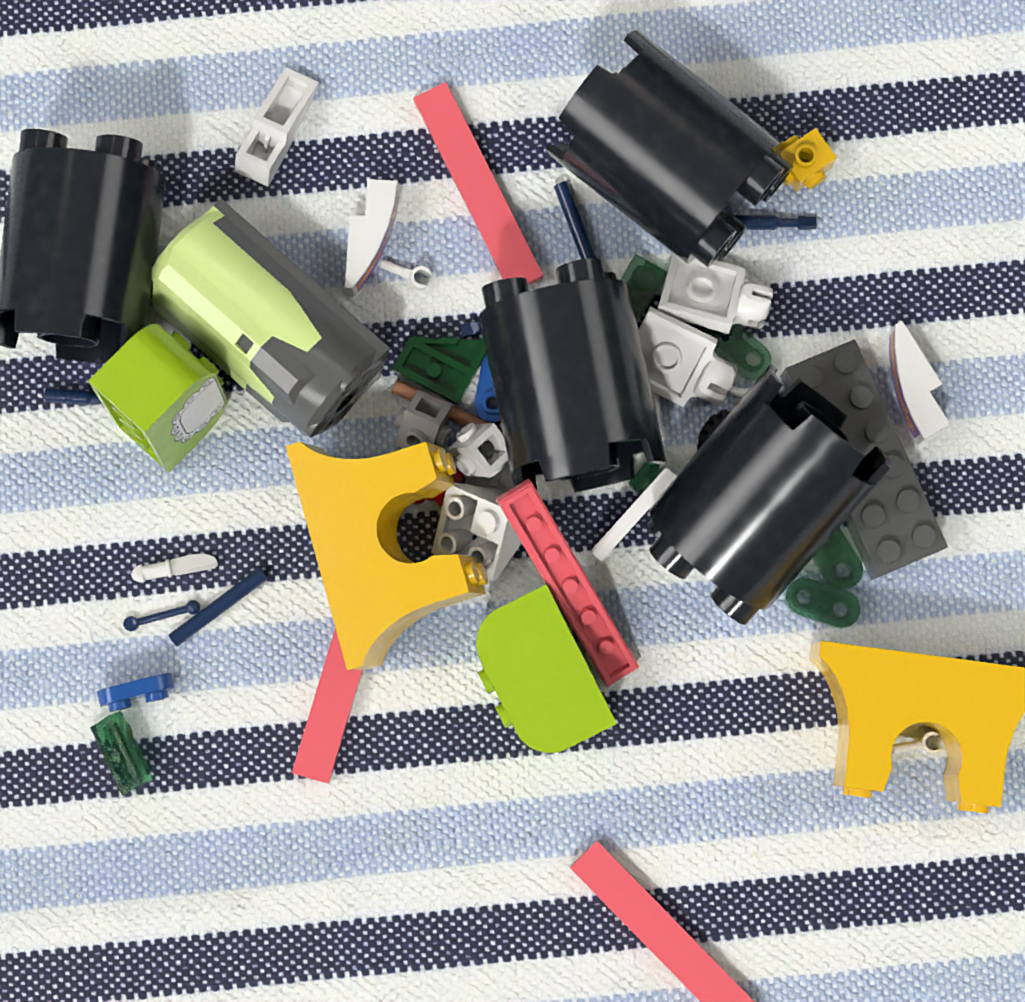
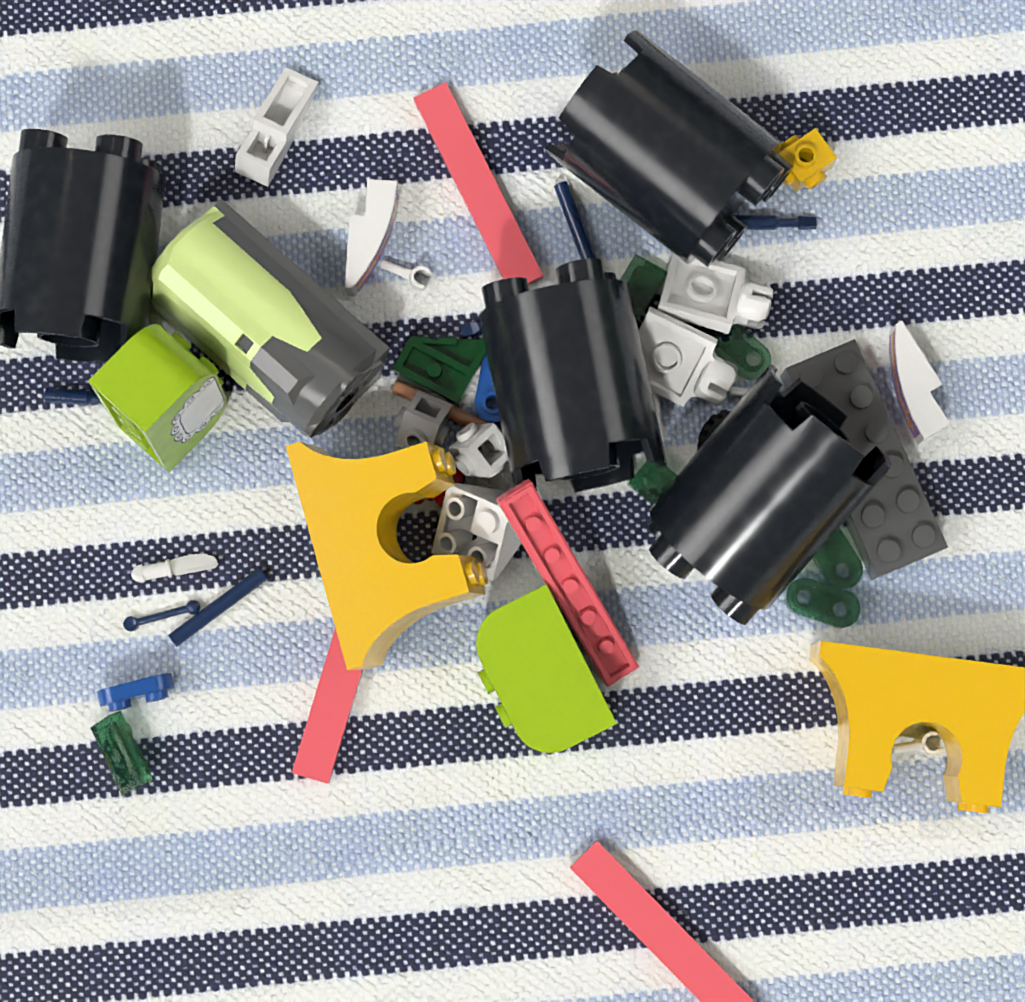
white tile [592,465,680,562] -> none

